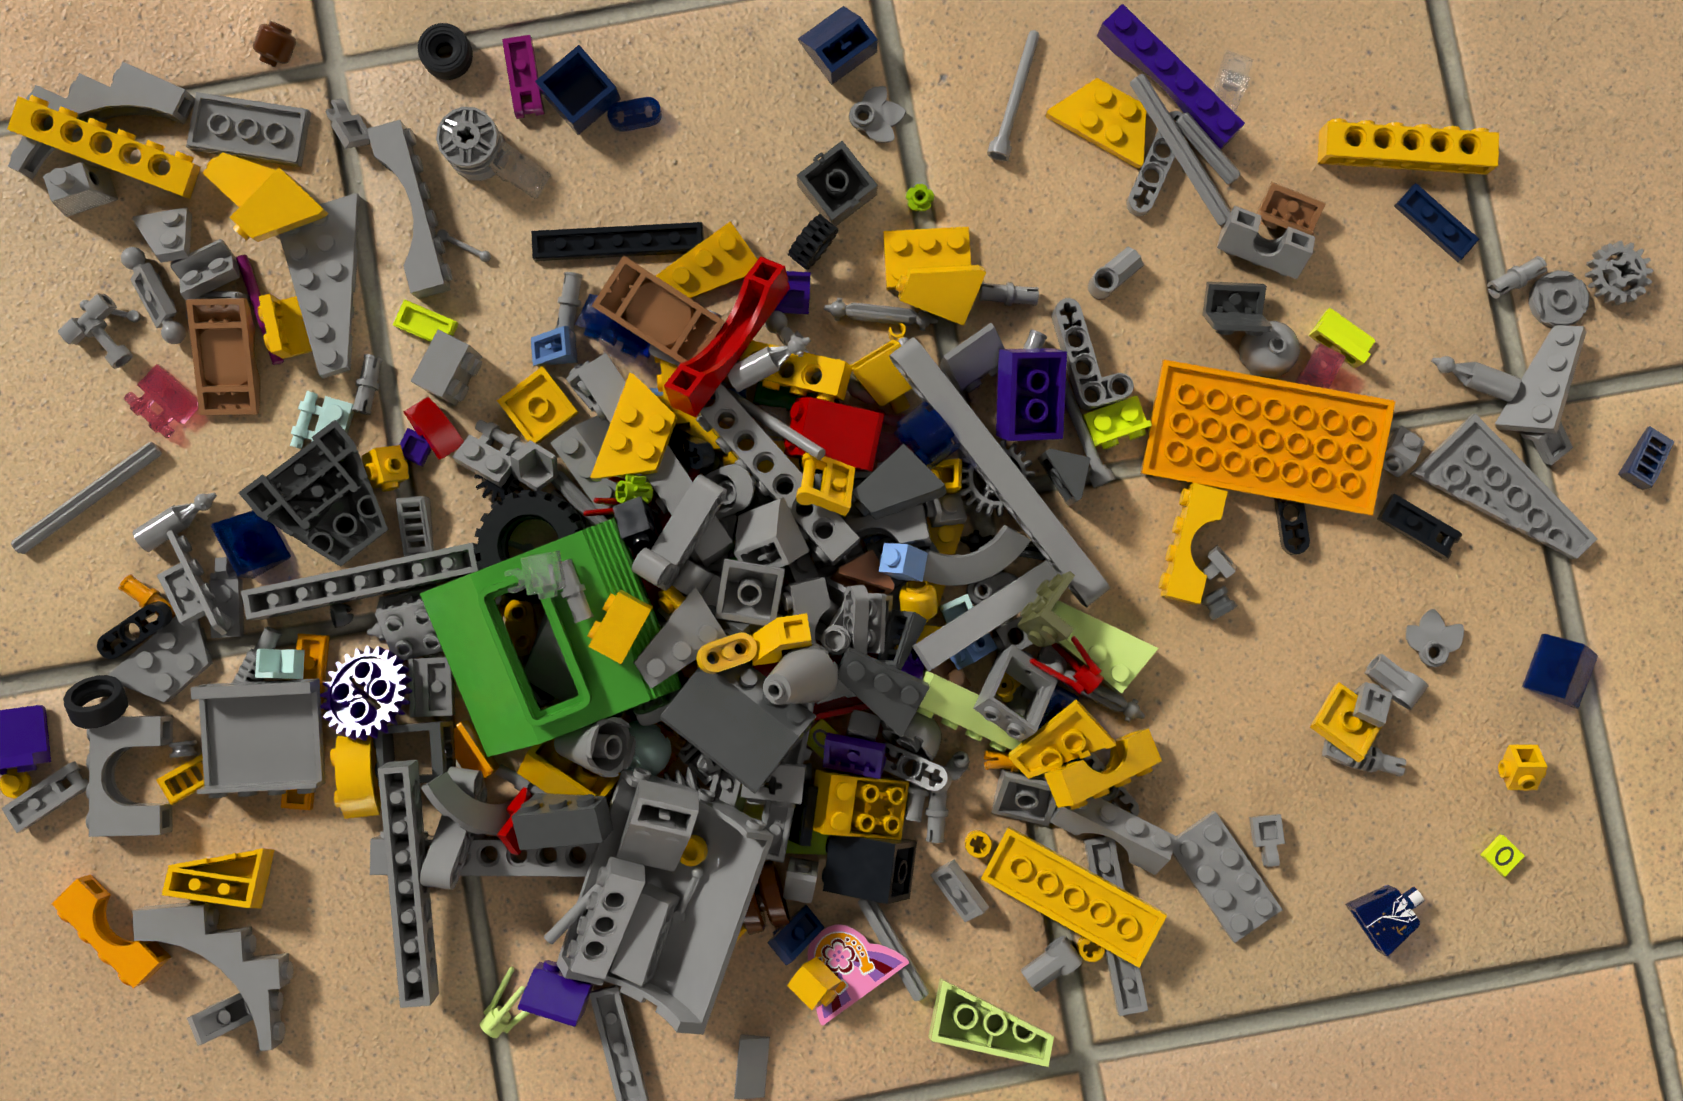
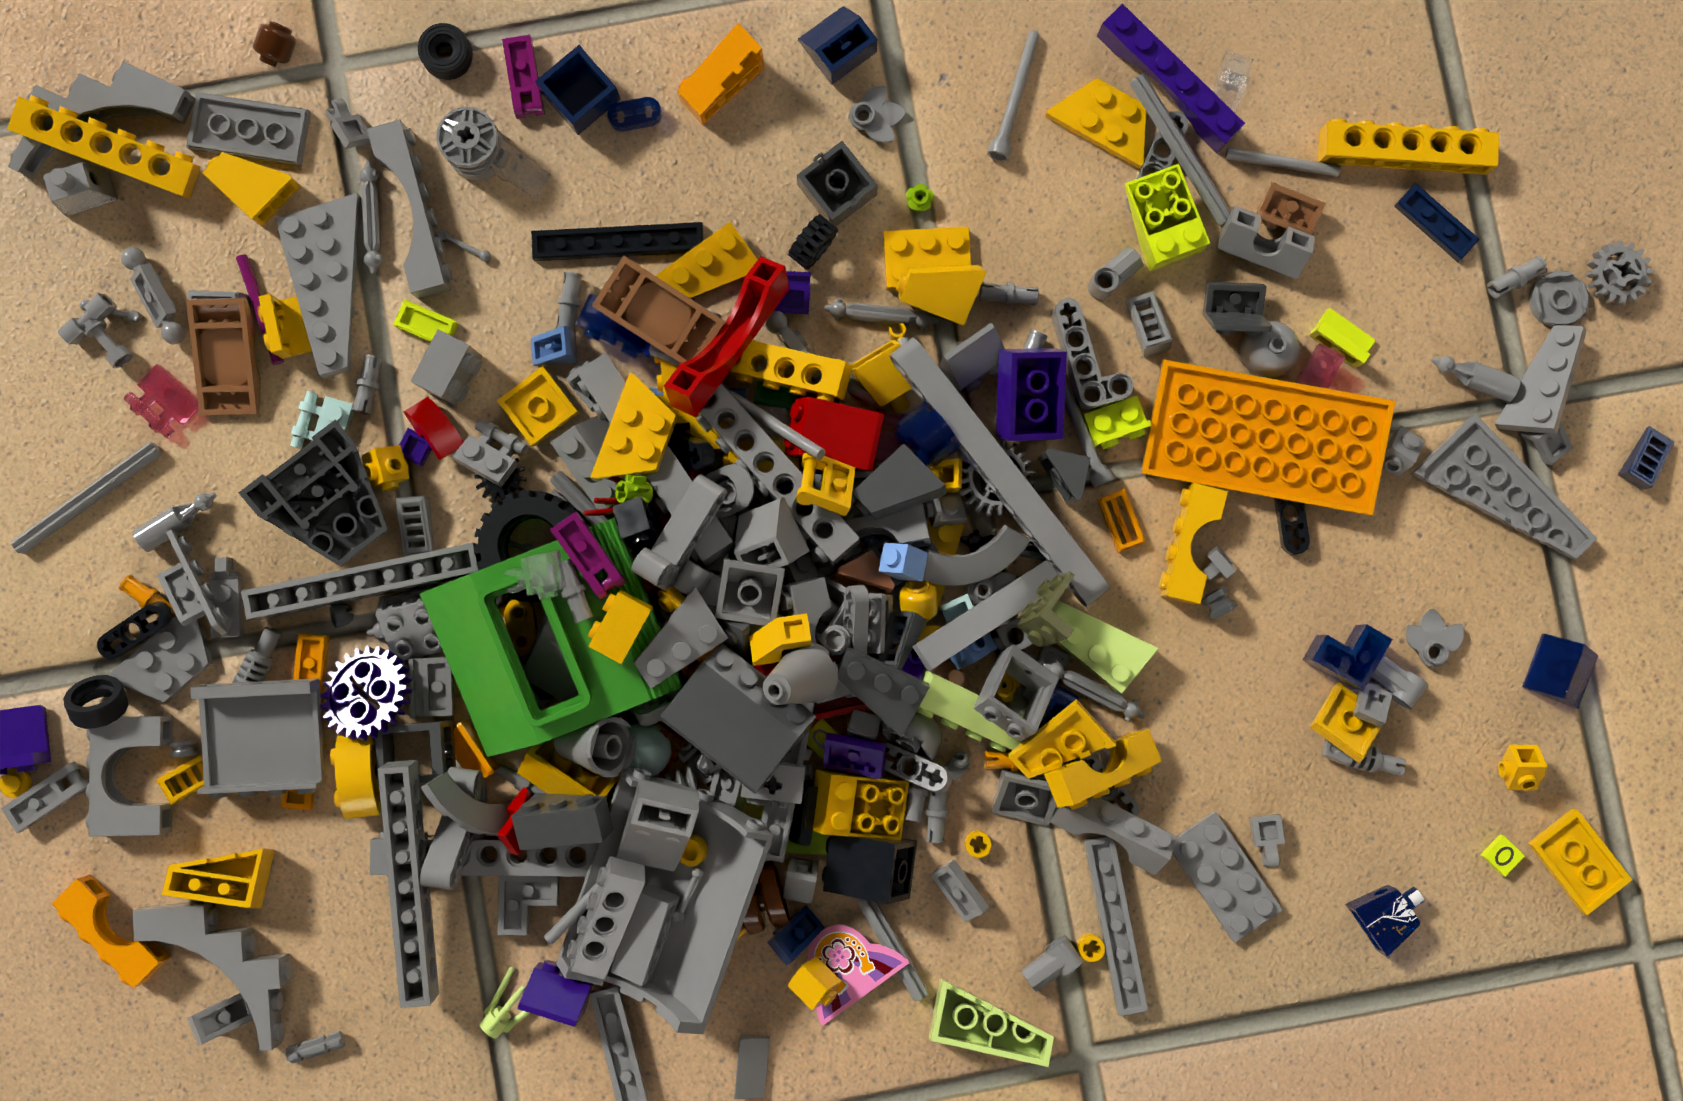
light grey wing [133,207,192,263] -> none
light grey bracket [171,239,240,300] -> none
clear blue slope [210,510,291,579] -> none
yellow slope [229,167,329,242] -> none
light aqua panel [255,649,305,679] -> none
light grey panel [510,440,558,491] -> none
yellow plate [696,632,757,674] -> none
light grey wheel [727,335,811,392] -> none
yellow plate [981,826,1167,968] -> none
red plant [1030,636,1104,695] -> none
light grey axle [1175,112,1240,184] -> none
black plate [1377,494,1462,560] -> none
none -> light grey axle [286,1031,345,1064]
none -> light grey wheel [359,161,383,274]
none -> light grey plate [497,876,560,935]
none -> magenta plate [550,511,626,600]
none -> light orange wedge [677,23,765,125]
none -> light orange tile [1096,488,1146,553]
none -> neon yellow slope [1124,163,1210,271]
none -> light grey slope [1126,291,1173,357]
none -> light grey bar [1225,148,1340,177]
none -> clear blue brick [1302,624,1393,690]
none -> yellow plate [1527,808,1632,916]

